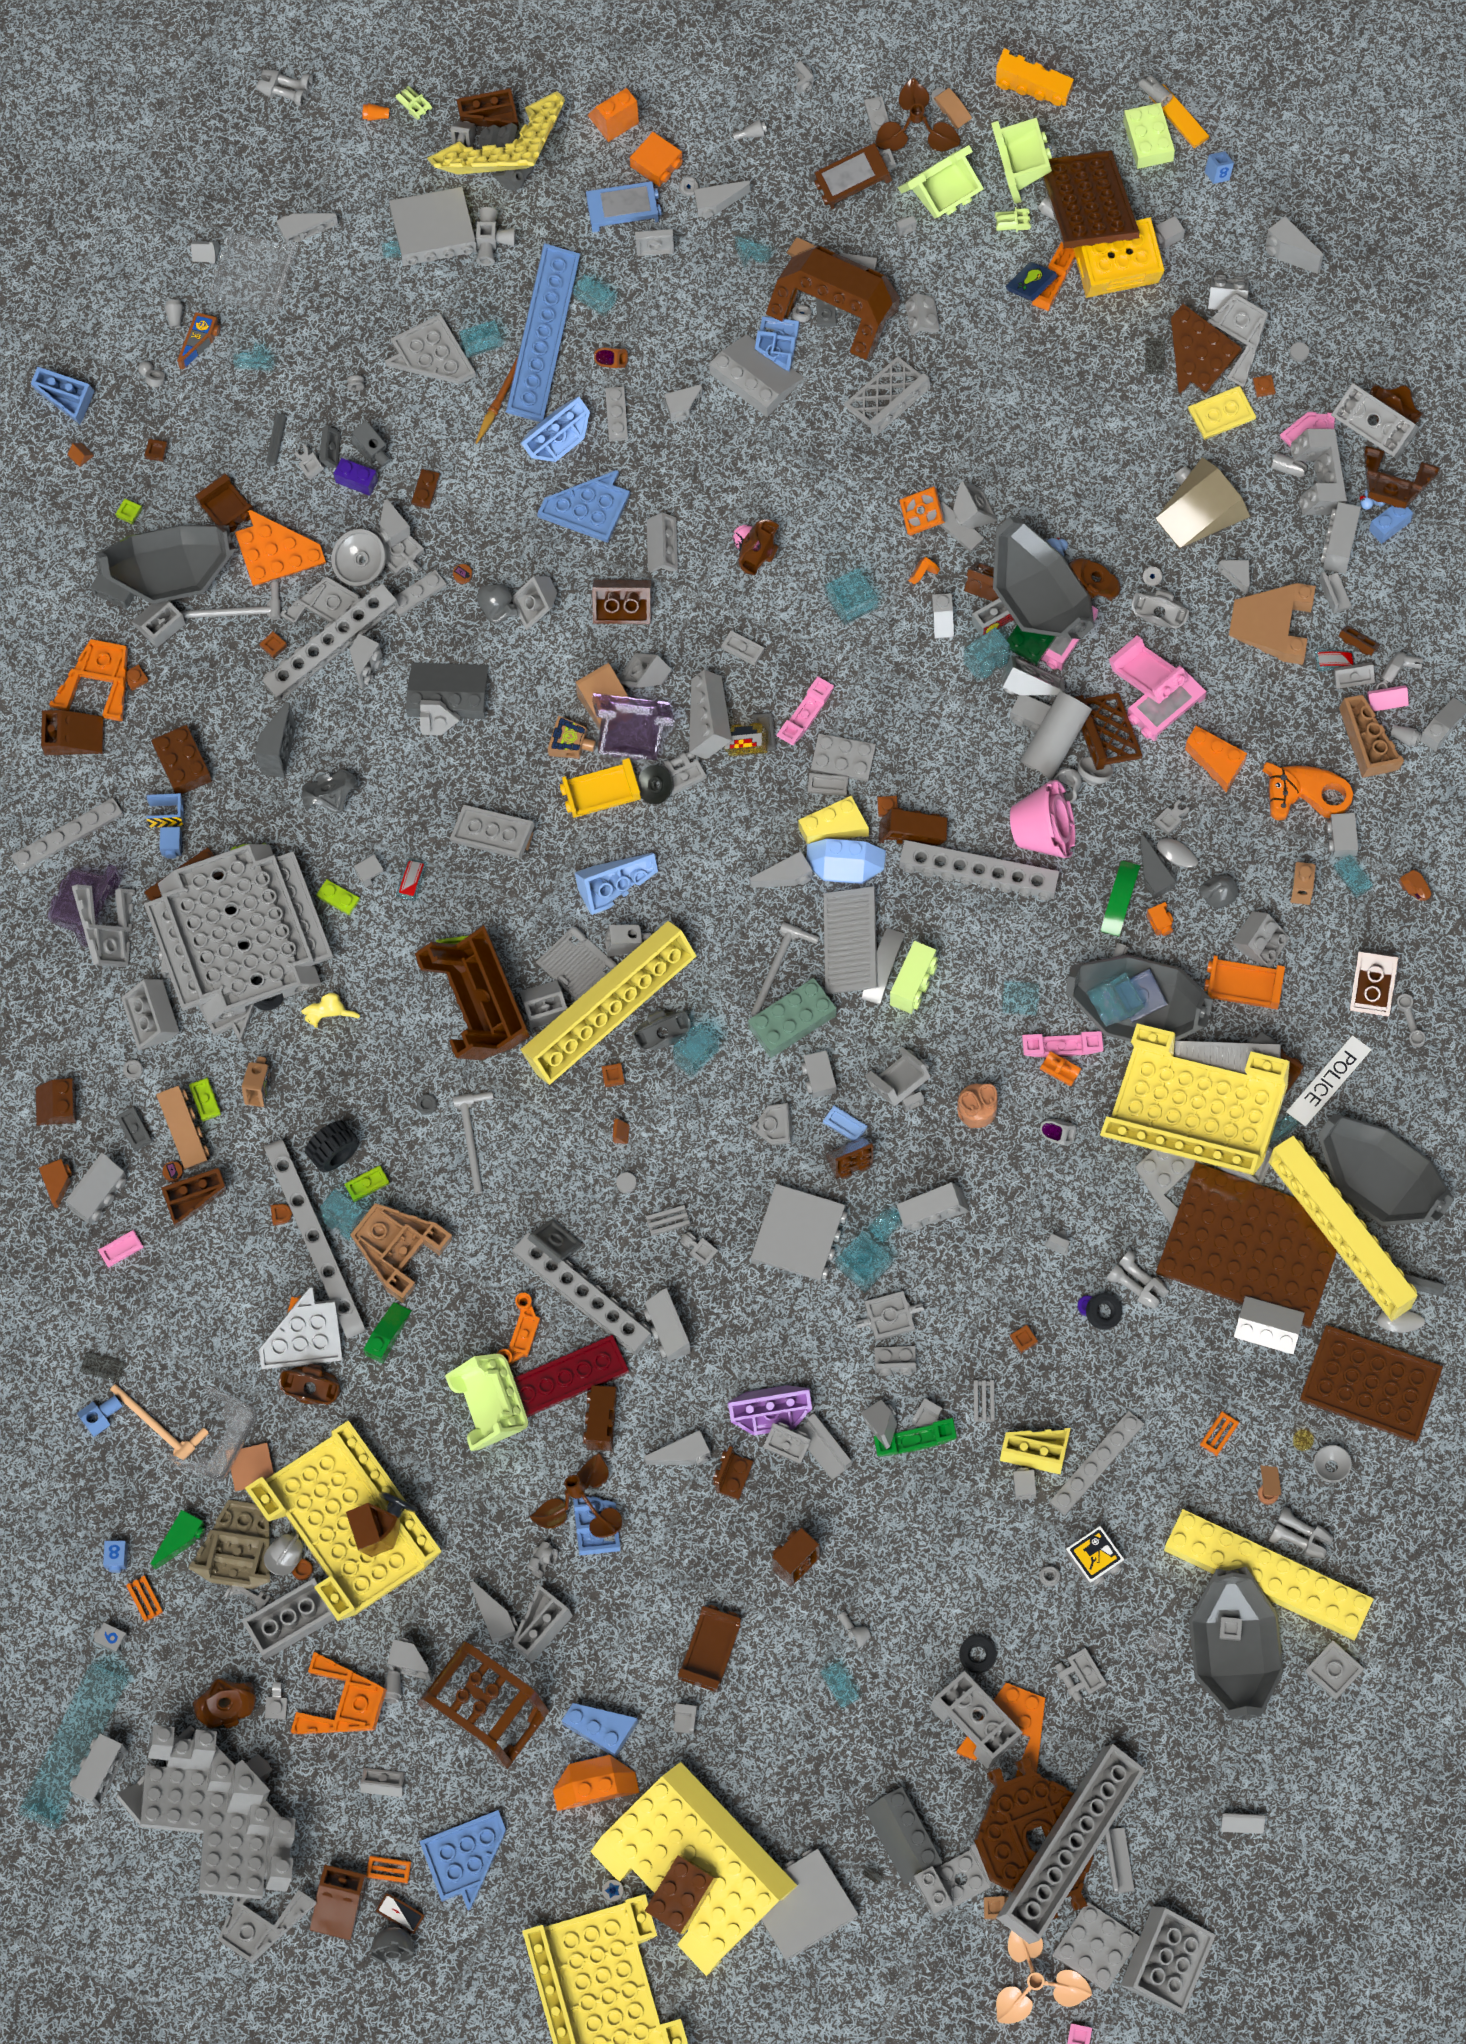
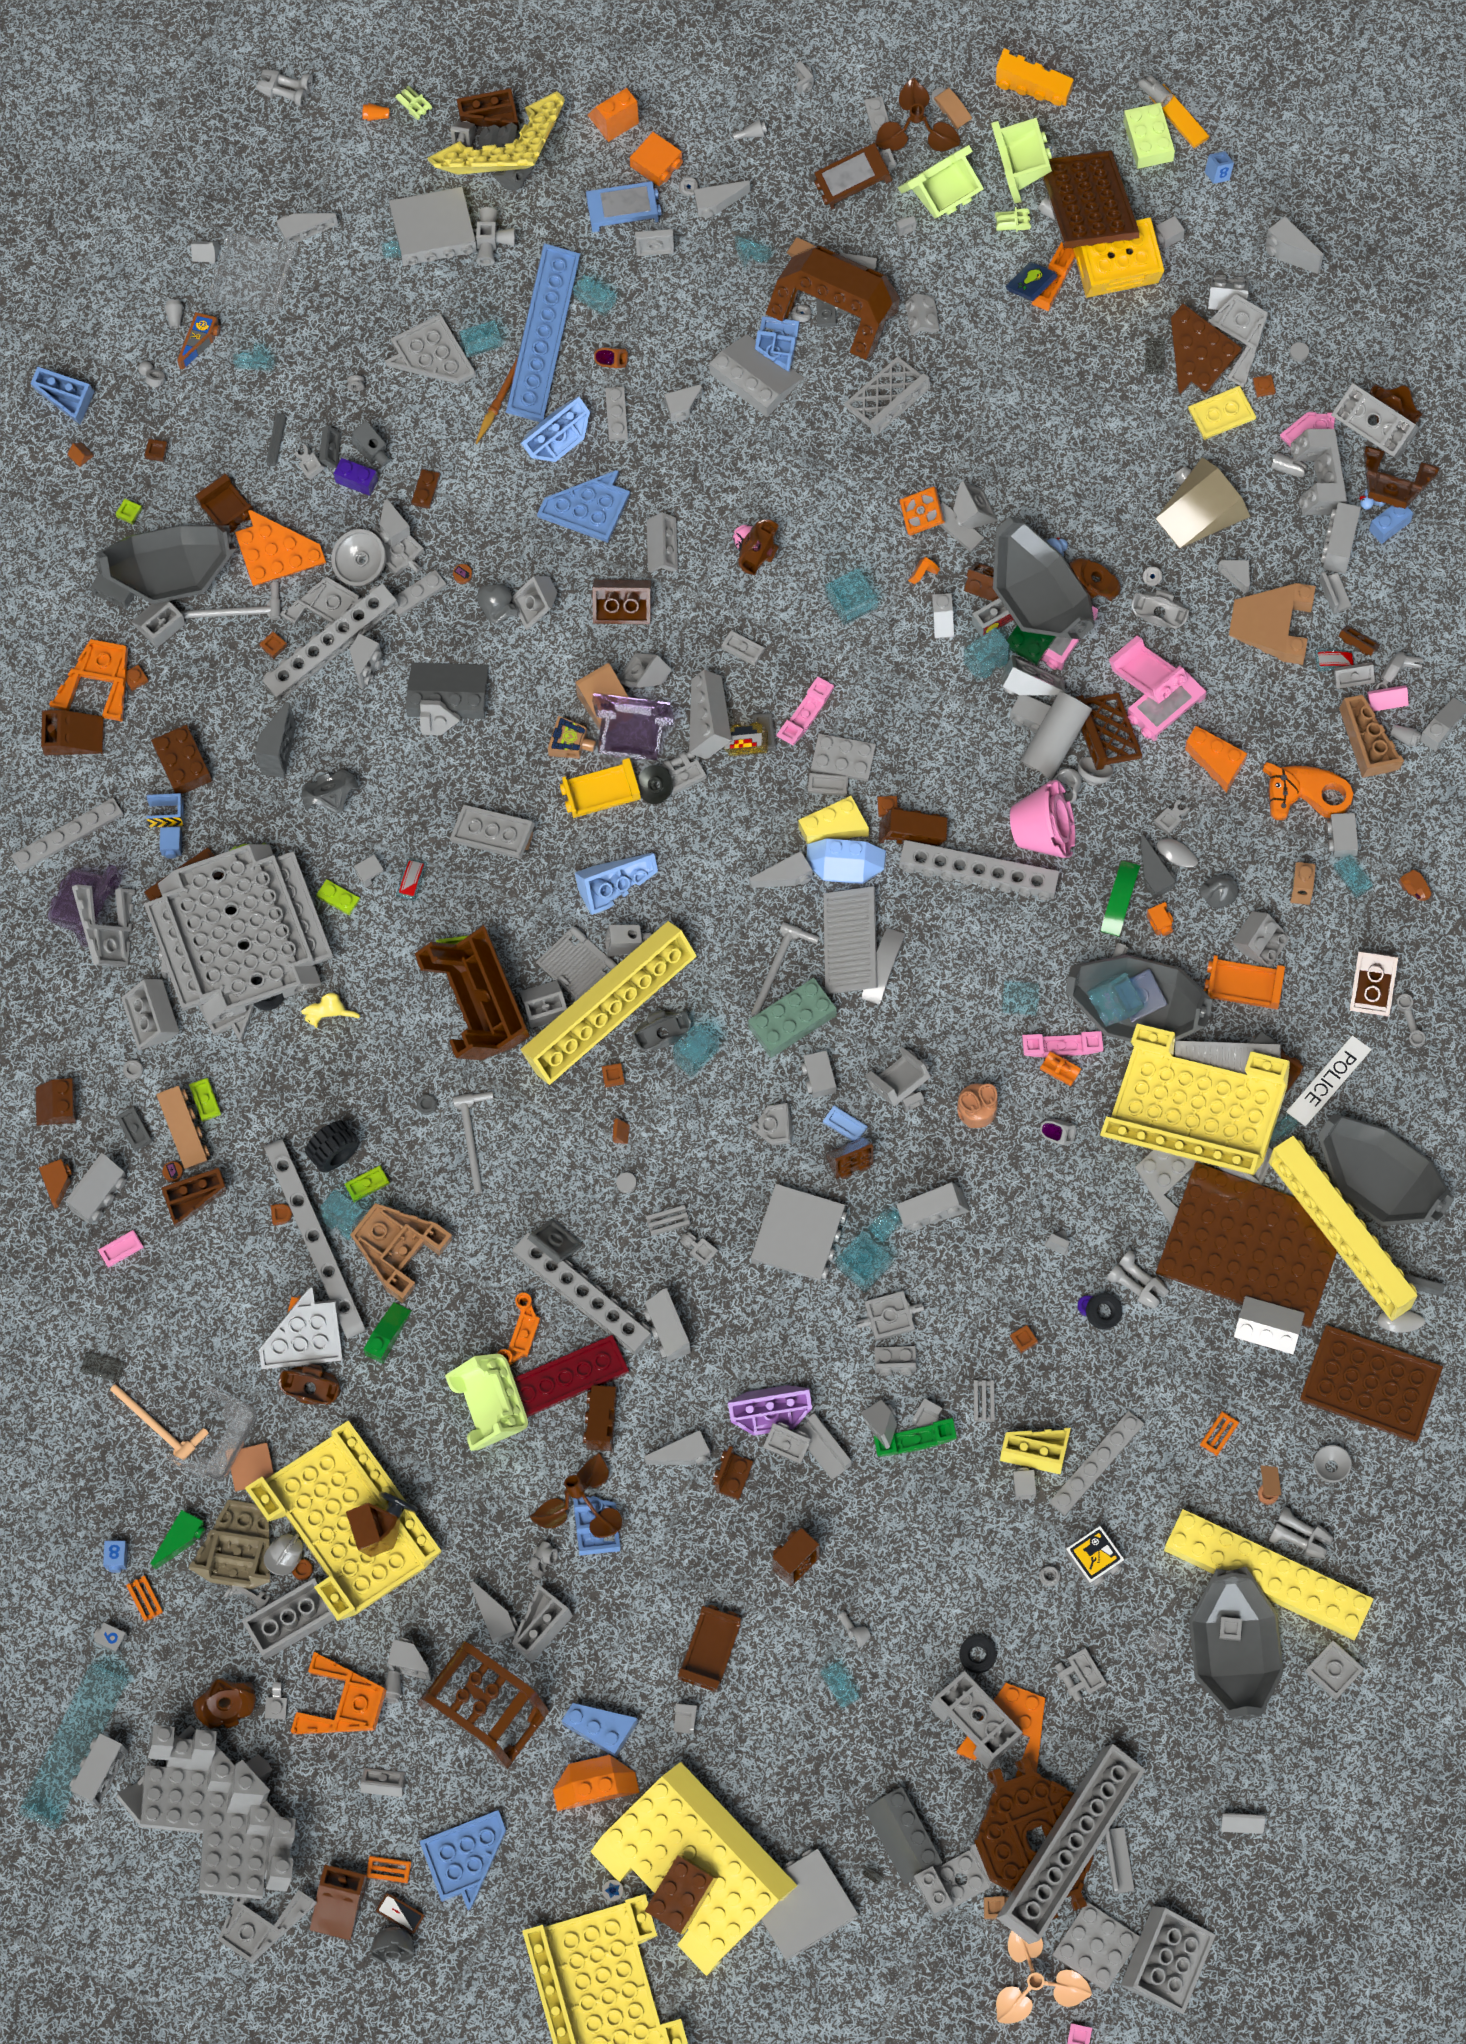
medium blue piece [76,1395,123,1437] -> none
medium nougat torso [242,1057,271,1107] -> none
yellowish green brick [890,941,938,1014] -> none
clear yellow tile [1293,1430,1314,1451] -> none

